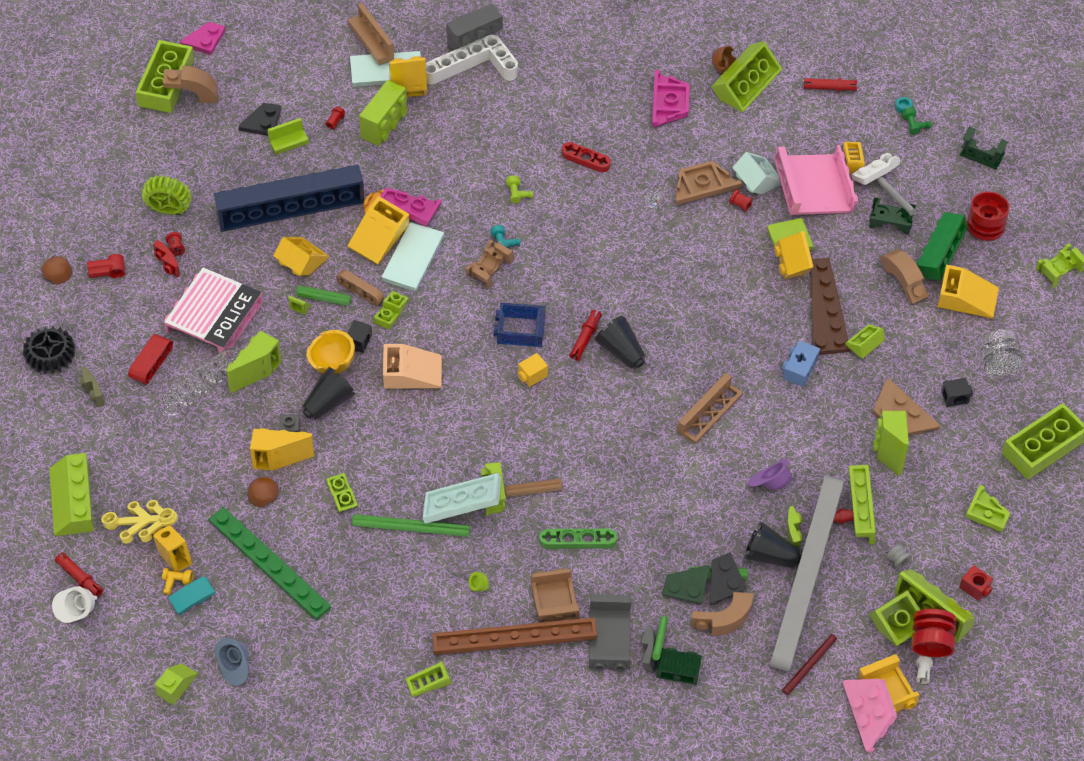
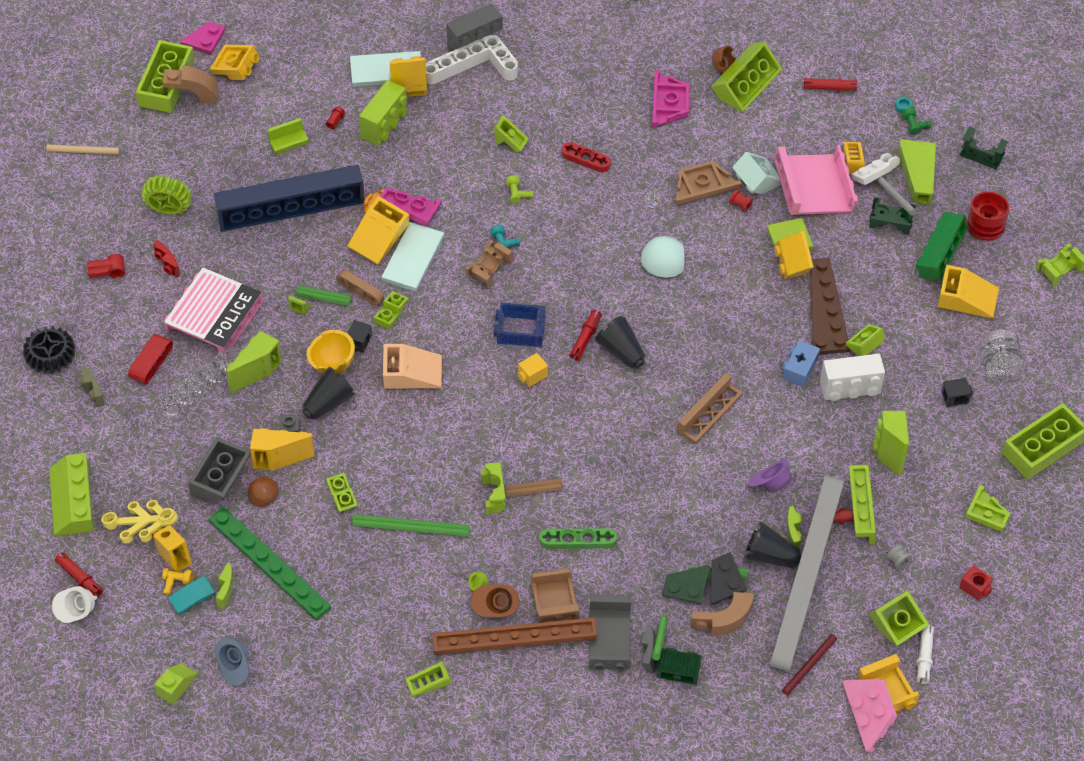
dark orange hair [41,256,72,285] -> none
red bush [165,232,185,256] -> none
black wing [239,103,282,136] -> none
yellow slope [273,237,329,277] -> none
medium nougat fence [347,3,394,65] -> none
light aqua tile [422,473,501,524] -> none
medium nougat wing [873,378,940,436] -> none
medium nougat arch [879,249,929,304] -> none
lime slope [894,569,975,643] -> none
red wheel [911,609,956,658] -> none
none -> tan bar [46,144,120,155]
none -> dark grey slope [188,437,251,502]
none -> yellow plate [209,45,259,80]
none -> lime slope [216,563,233,610]
none -> dark orange piece [470,584,520,617]
none -> lime slope [493,115,529,153]
none -> light aqua cylinder [640,236,684,278]
none -> white brick [820,354,885,401]
none -> lime slope [898,139,936,205]

